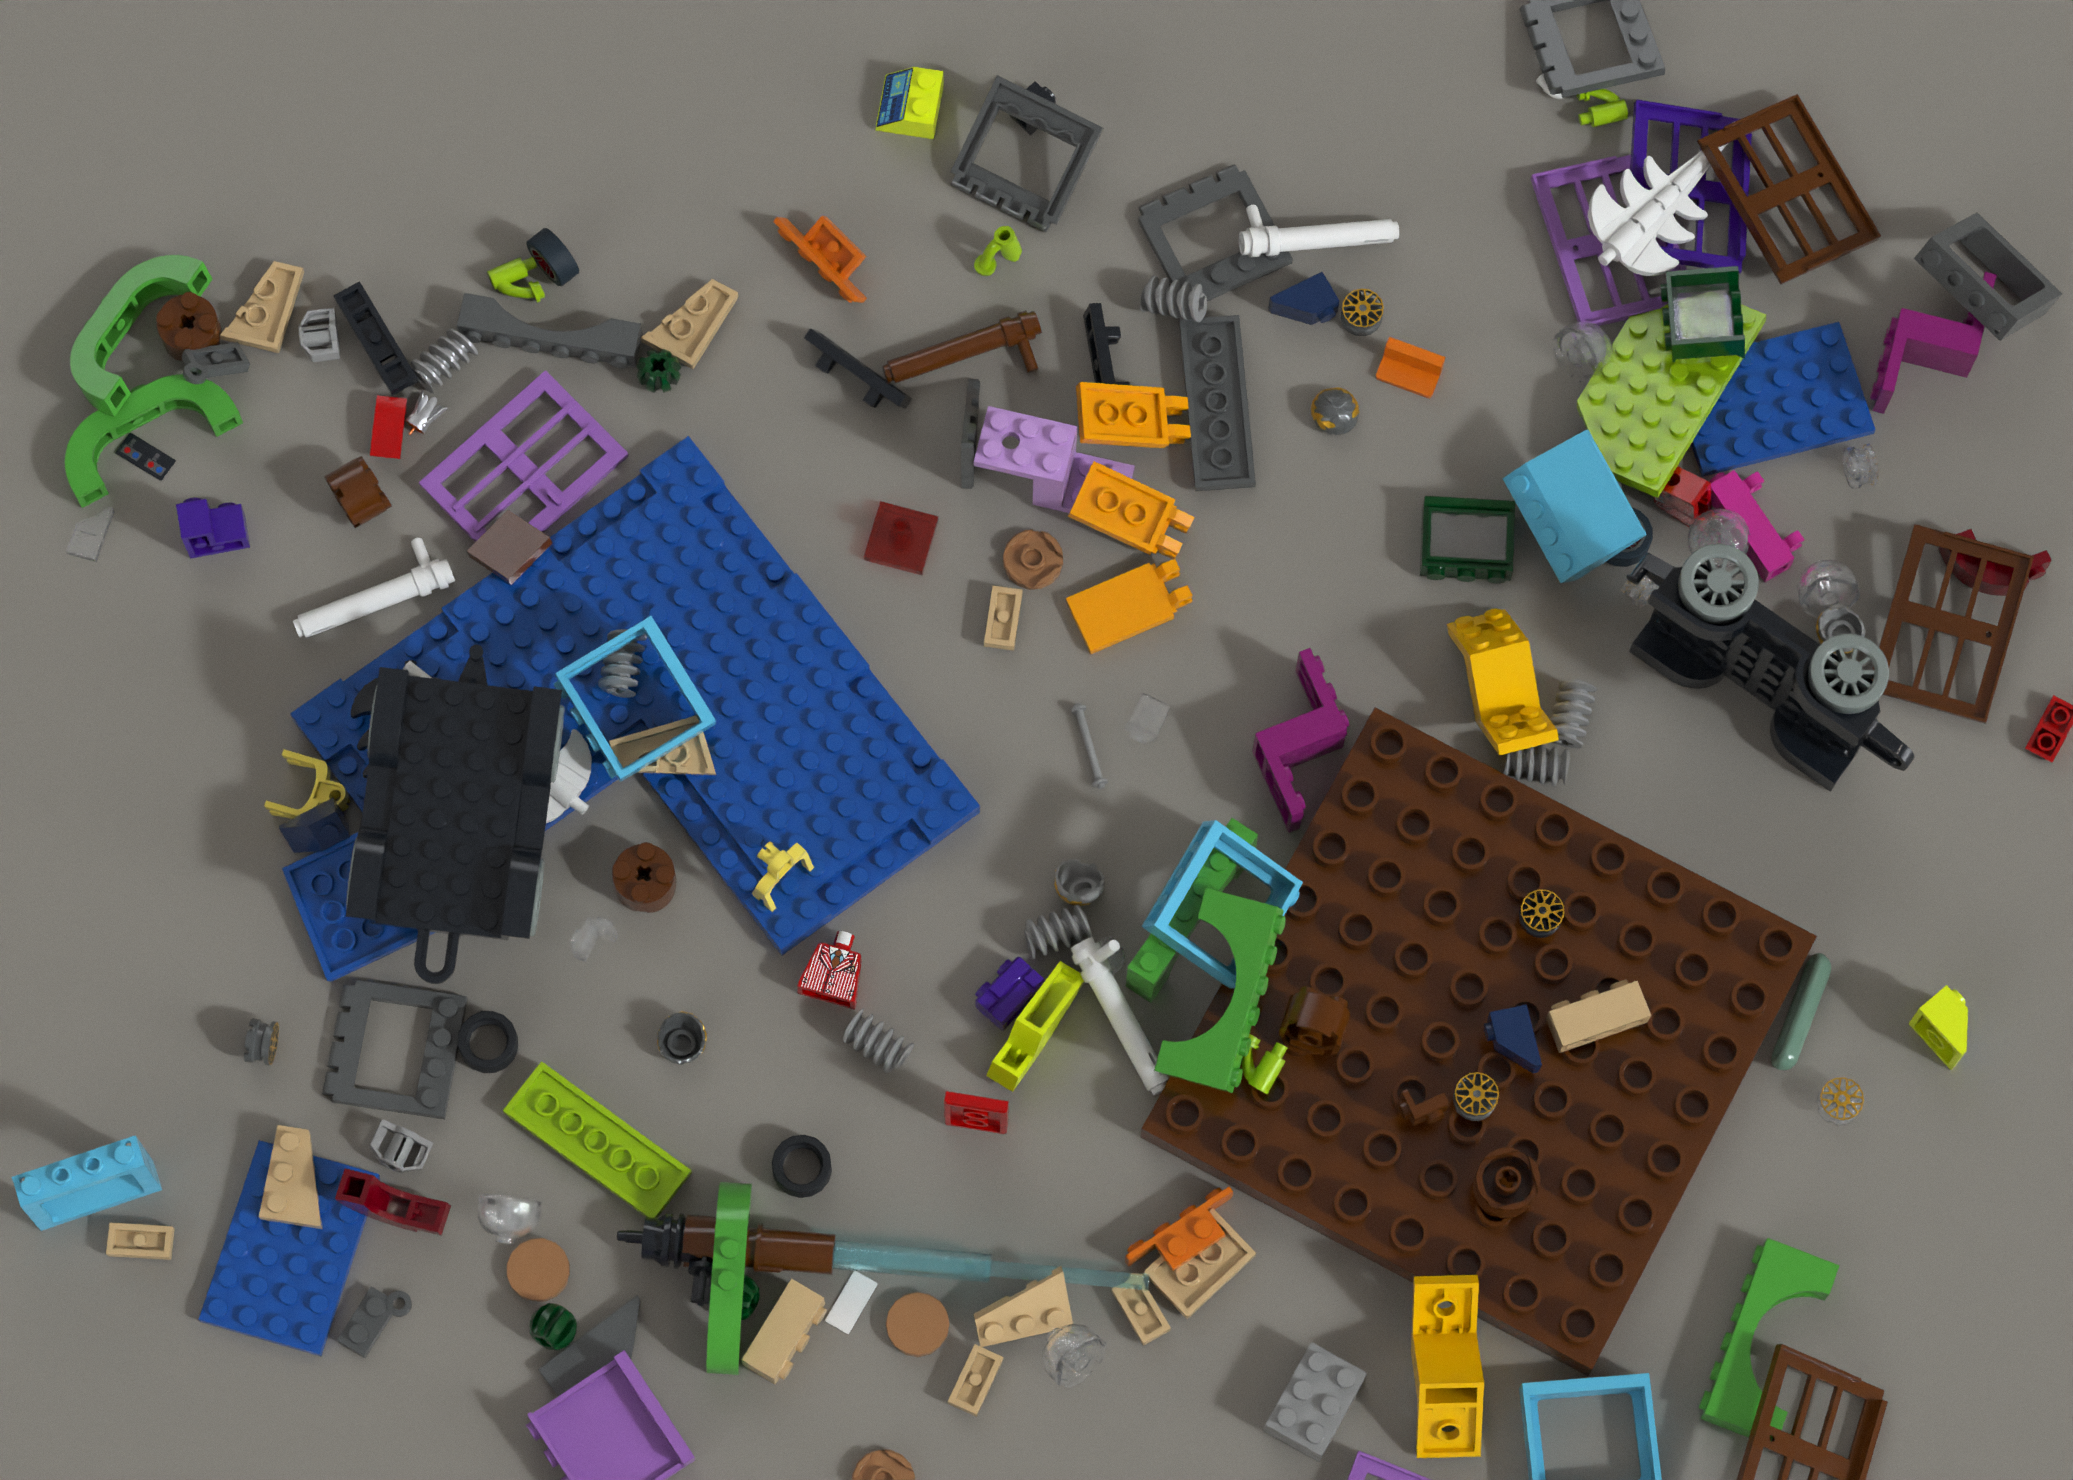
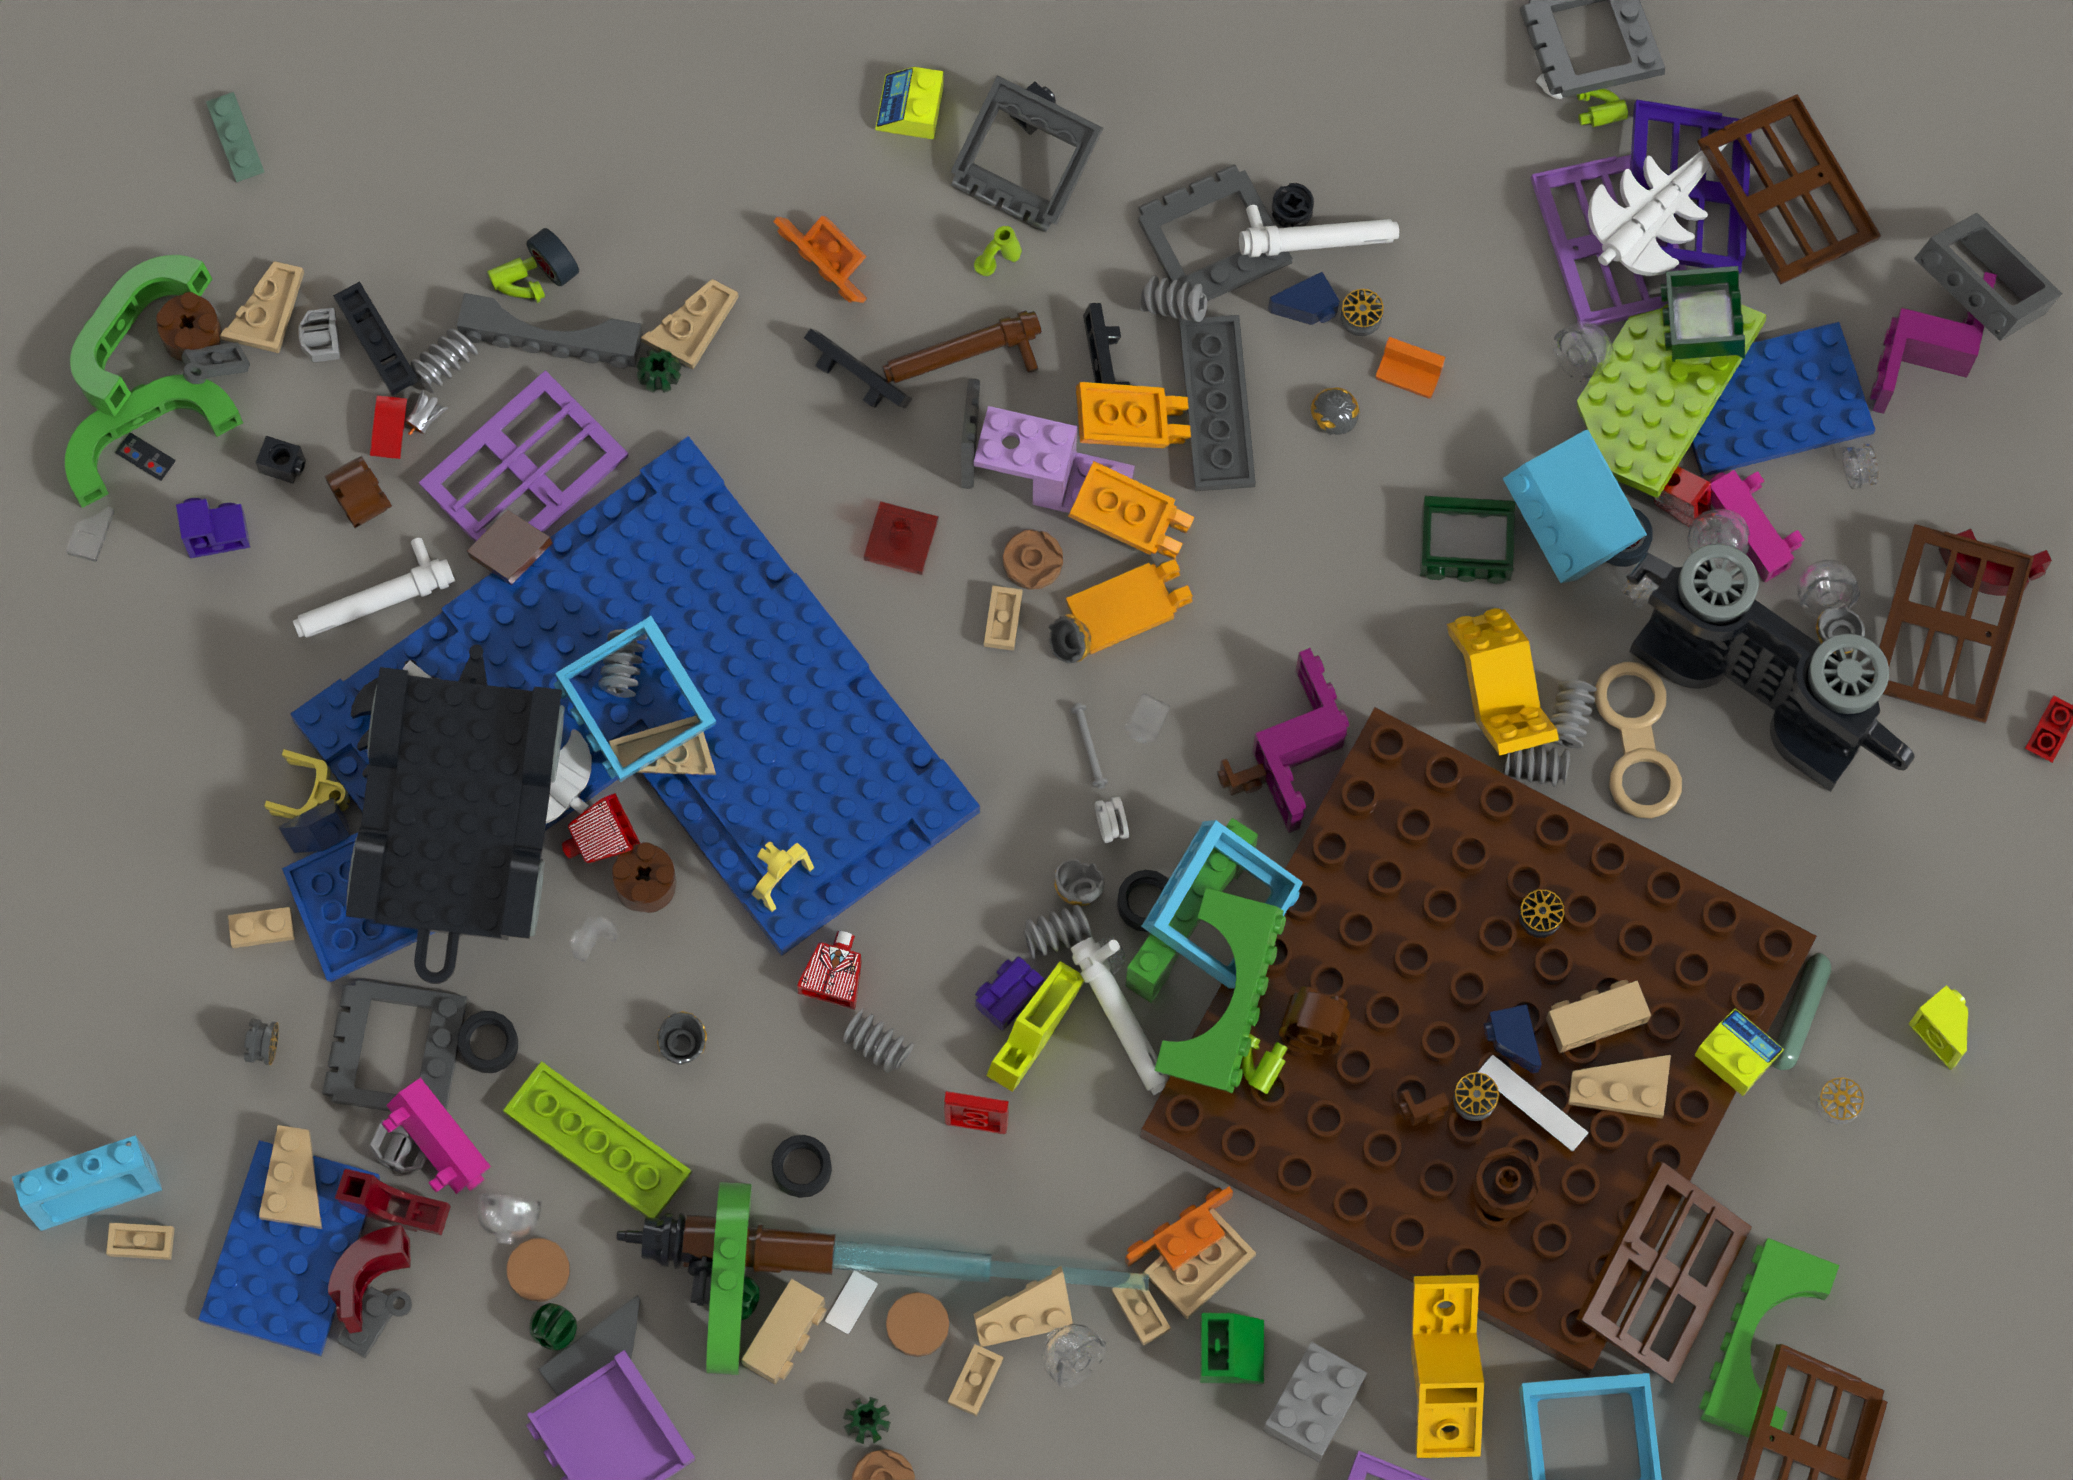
none -> sand green plate [206,92,265,182]
none -> tan plate [228,907,295,948]
none -> black brick [255,436,306,484]
none -> dark red arch [328,1225,411,1333]
none -> dark pink brick [381,1078,491,1194]
none -> red torso [562,793,641,864]
none -> dark green piece [843,1397,891,1444]
none -> dark grey hair [1048,614,1091,663]
none -> white wheel [1095,796,1129,843]
none -> black tyre [1117,869,1169,932]
none -> green slope [1200,1313,1264,1384]
none -> reddish brown bracket [1217,758,1267,796]
none -> black wheel [1272,183,1314,228]
none -> white sticker [1478,1055,1588,1151]
none -> tan wing [1568,1055,1671,1118]
none -> reddish brown door [1576,1161,1752,1384]
none -> tan bar [1594,662,1682,819]
none -> neon yellow slope [1695,1008,1784,1096]

